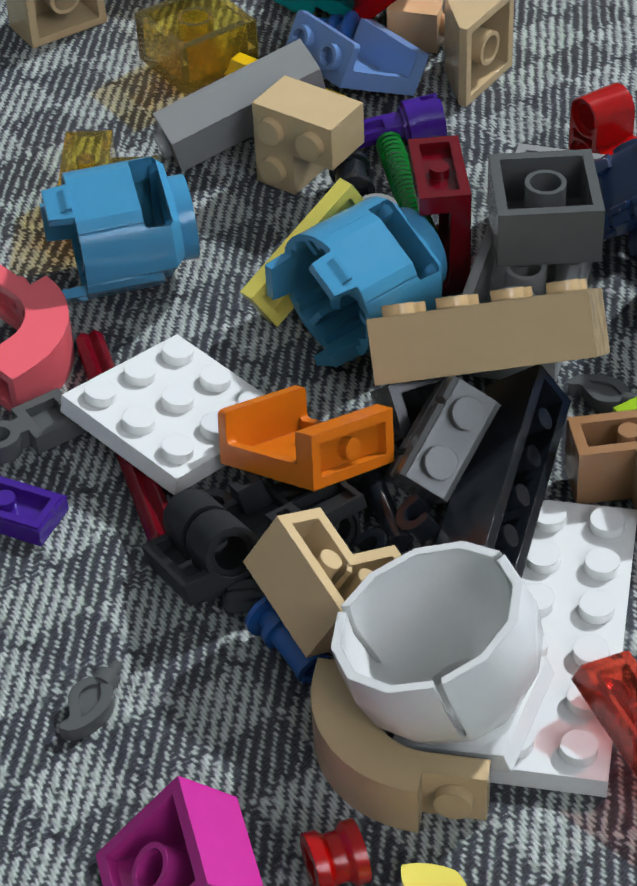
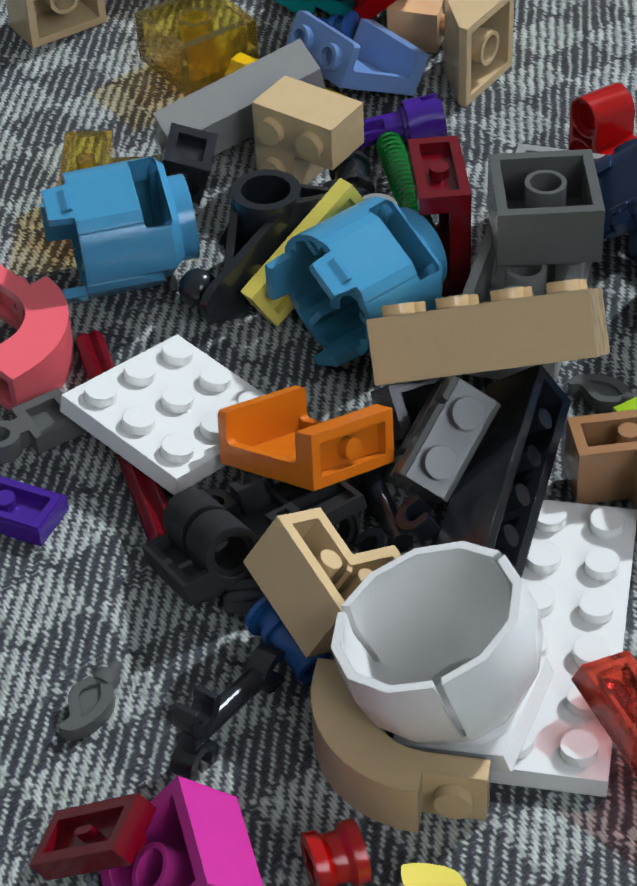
none -> dark red plate [29,793,156,881]
none -> black brick [161,123,218,205]
none -> black bar [170,642,285,781]
none -> black piece [178,169,372,323]

